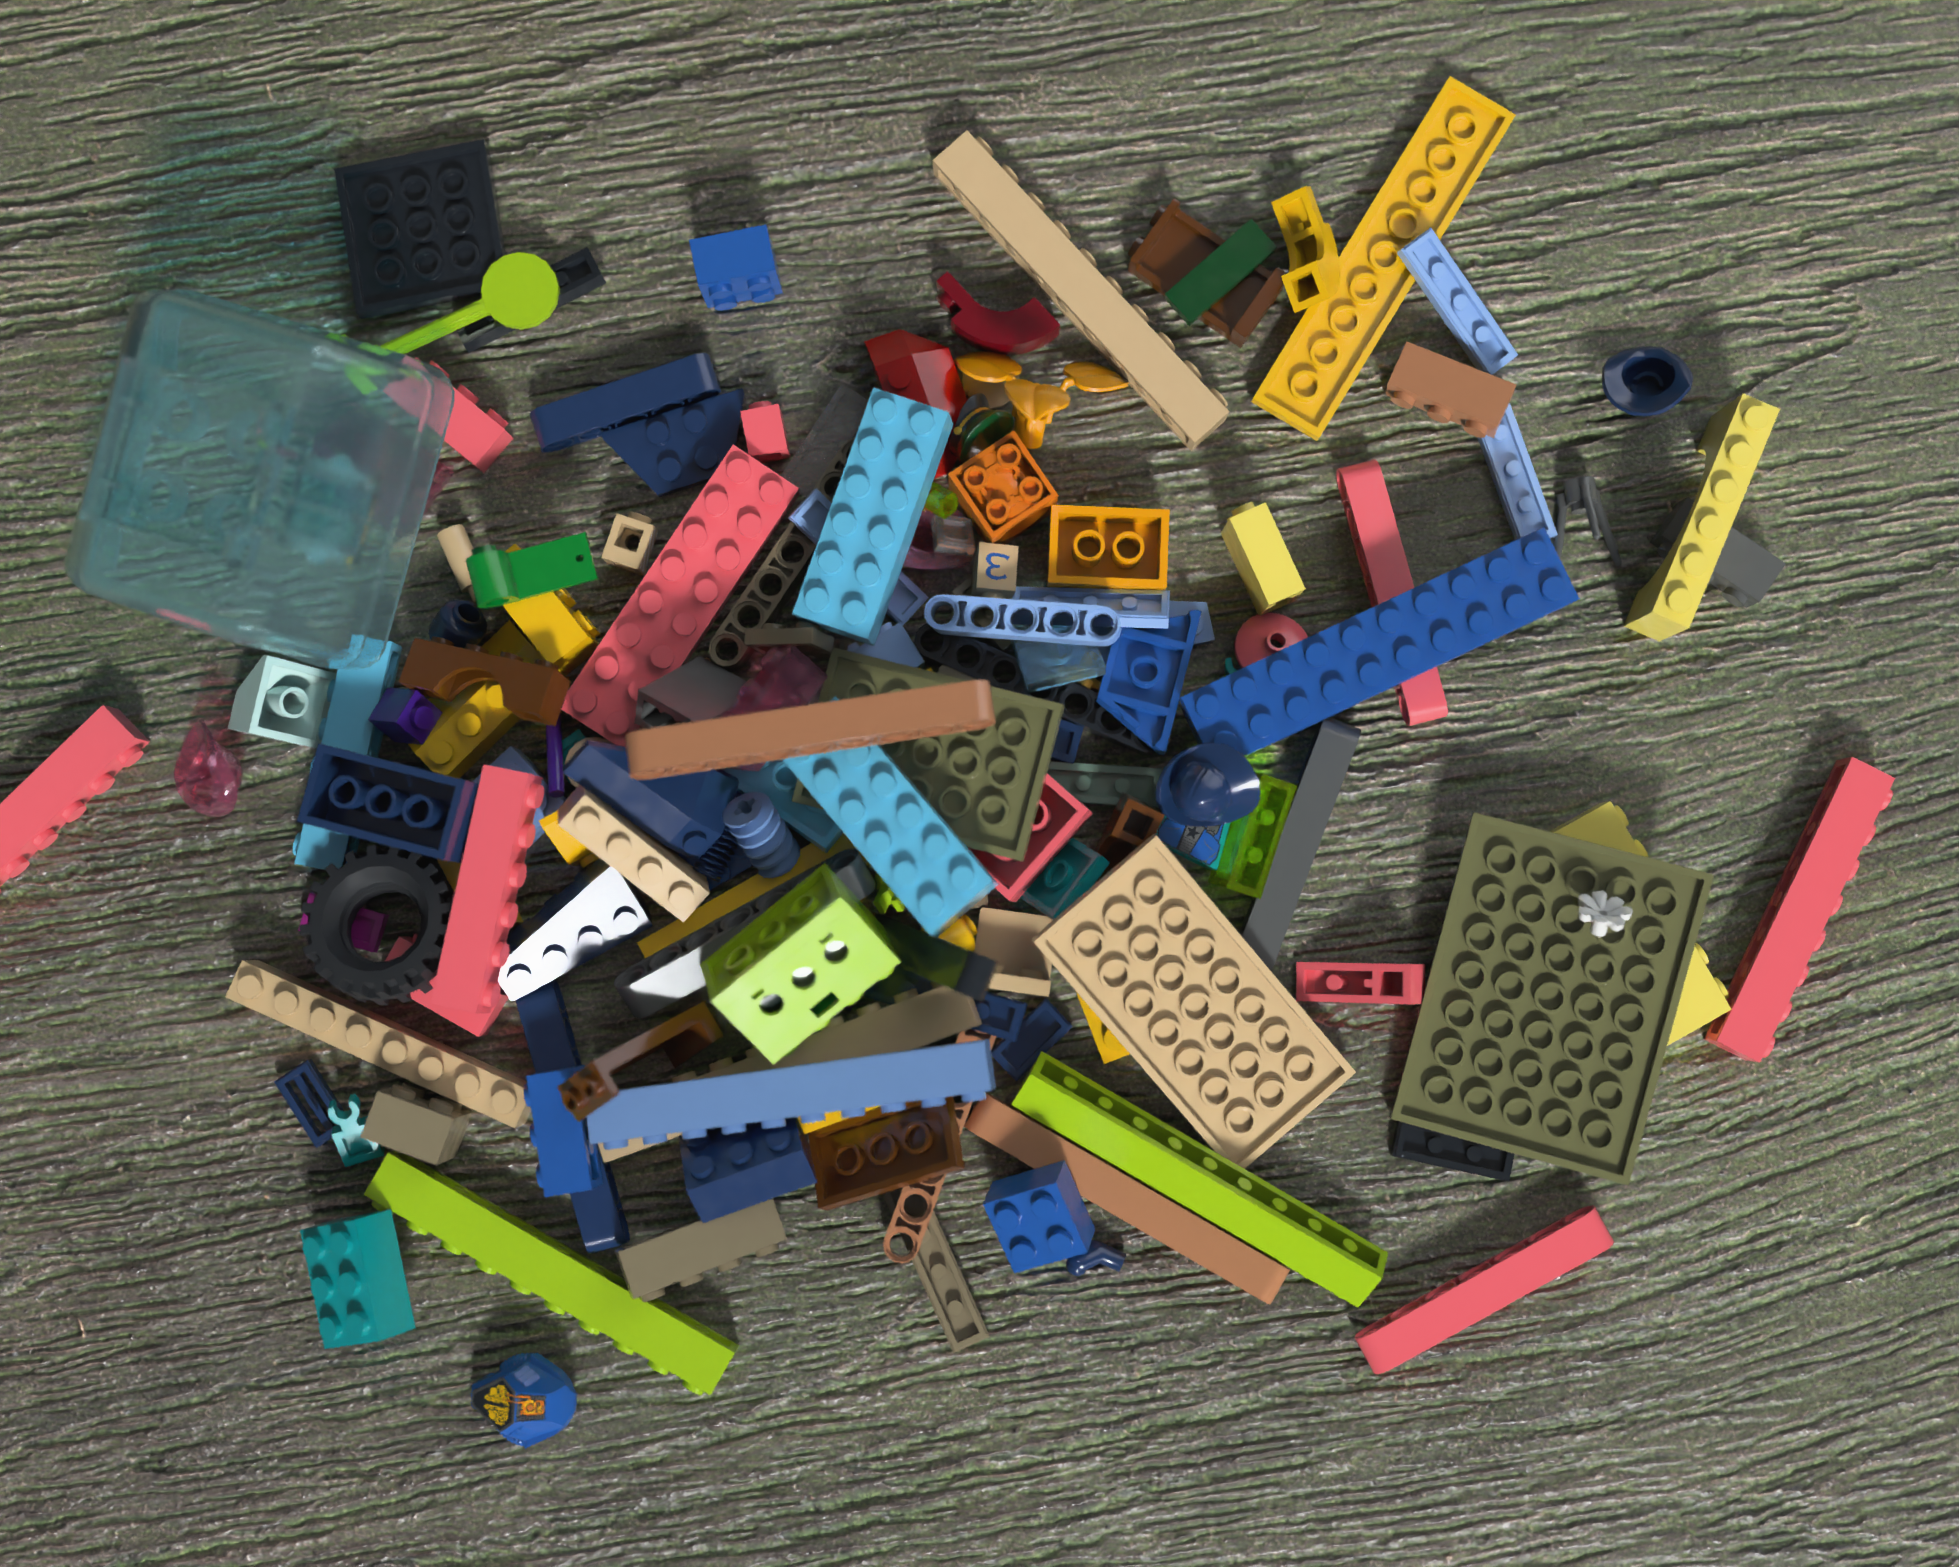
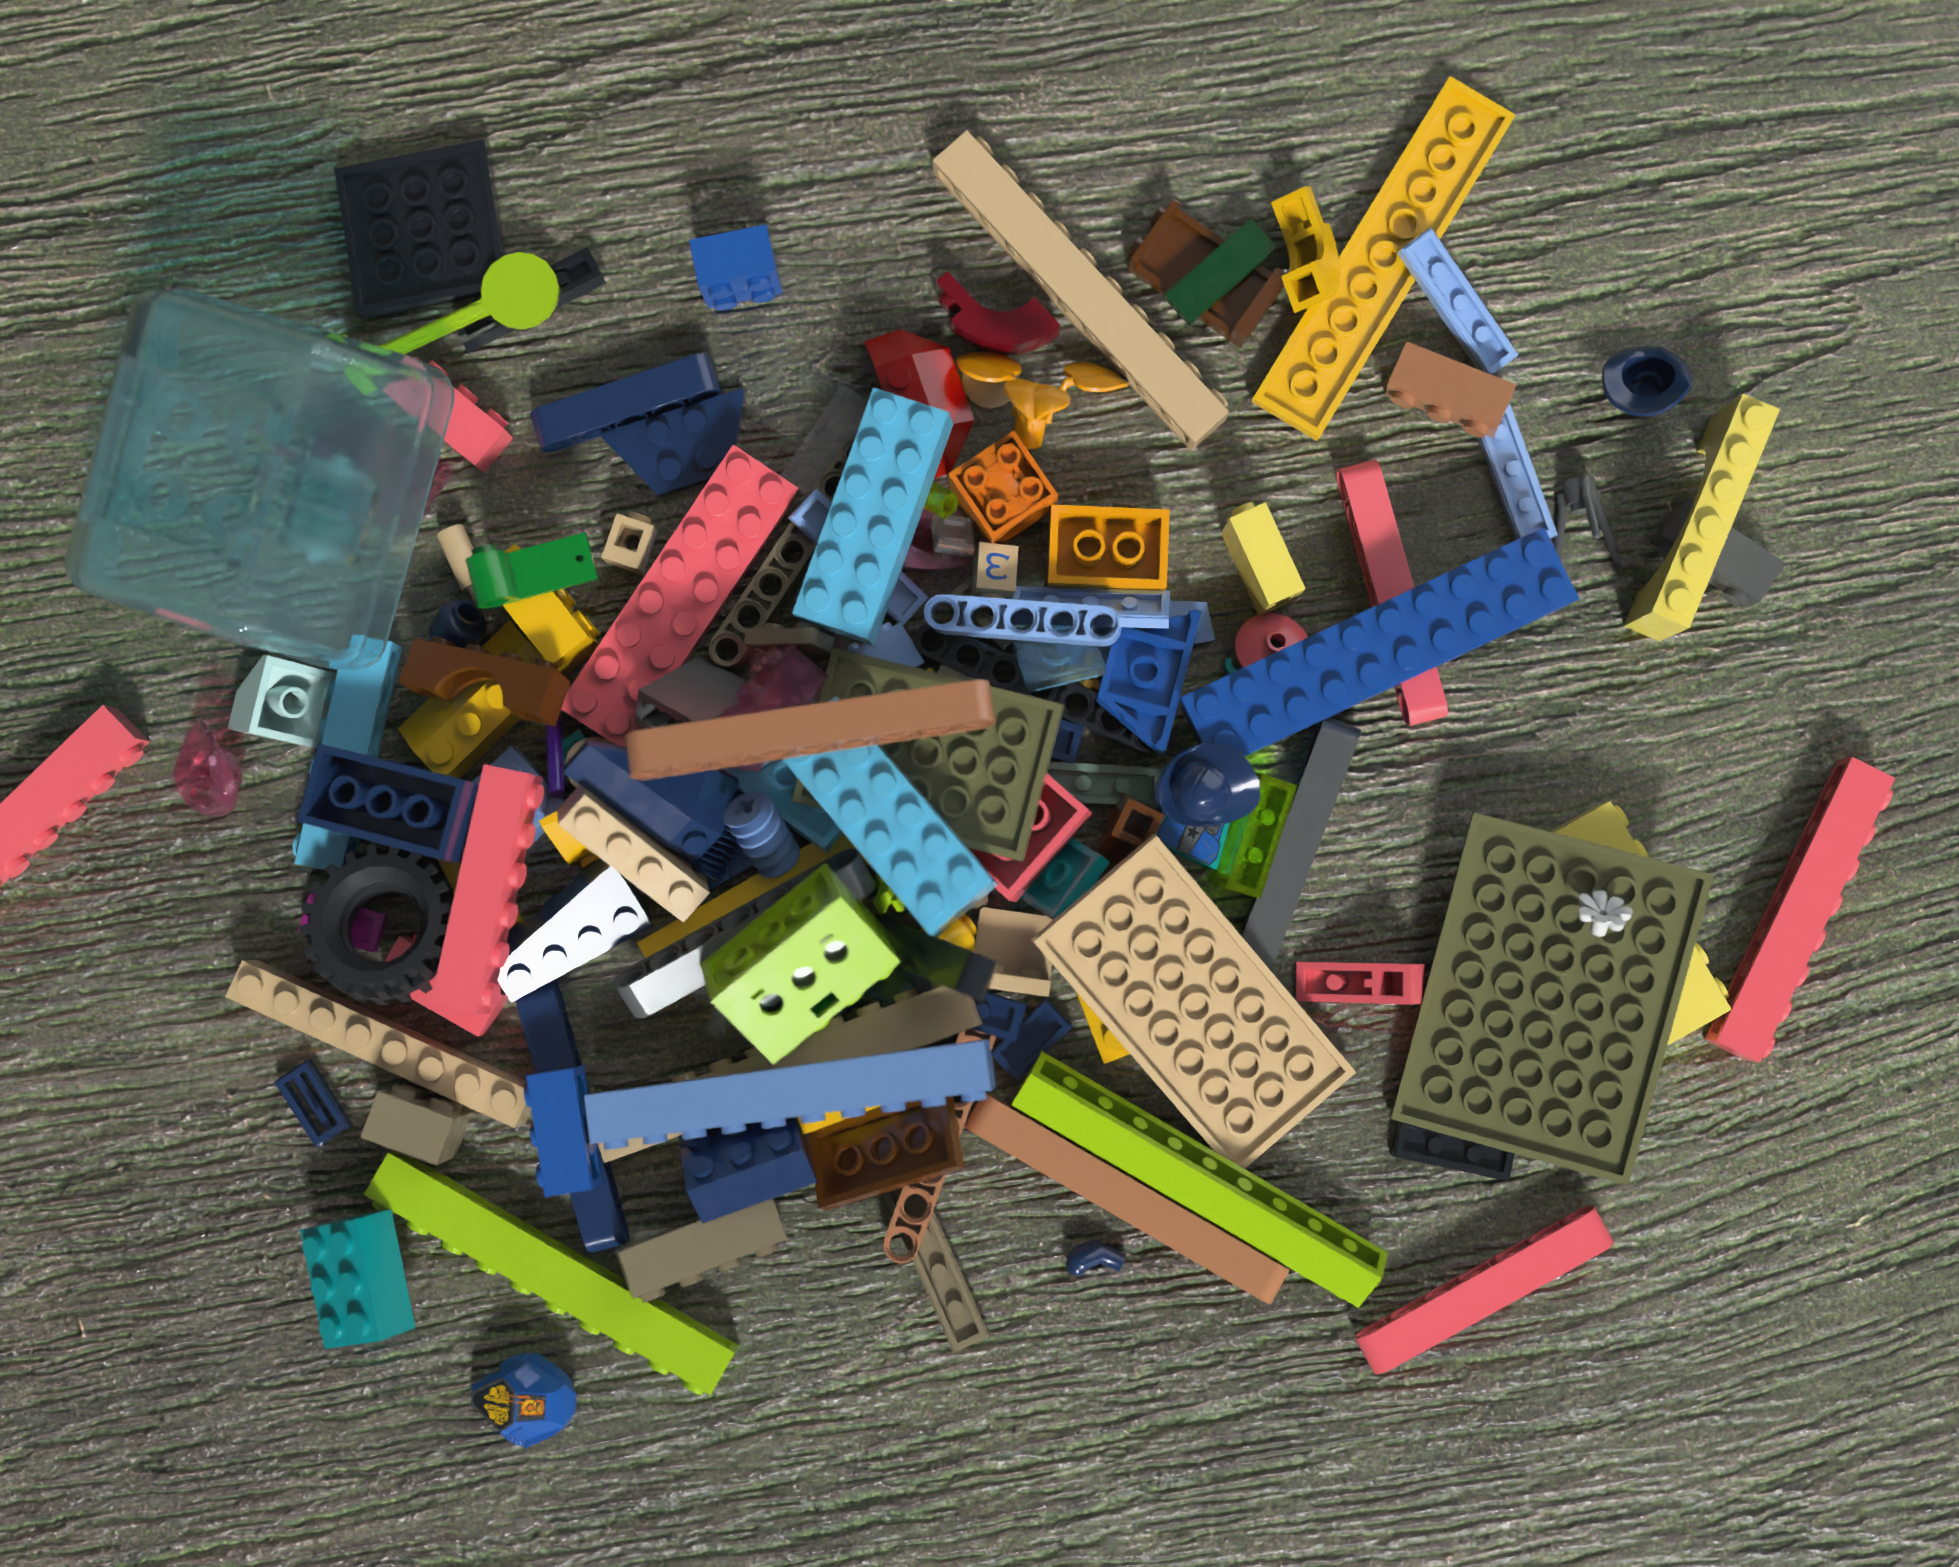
teal plate [328,1094,385,1167] -> none
dark purple brick [368,688,443,745] -> none
reddish brown panel [557,1001,724,1122] -> none
coral brick [740,401,791,463] -> none
dark green piece [949,393,1013,465] -> none
blue brick [983,1160,1095,1273] -> none

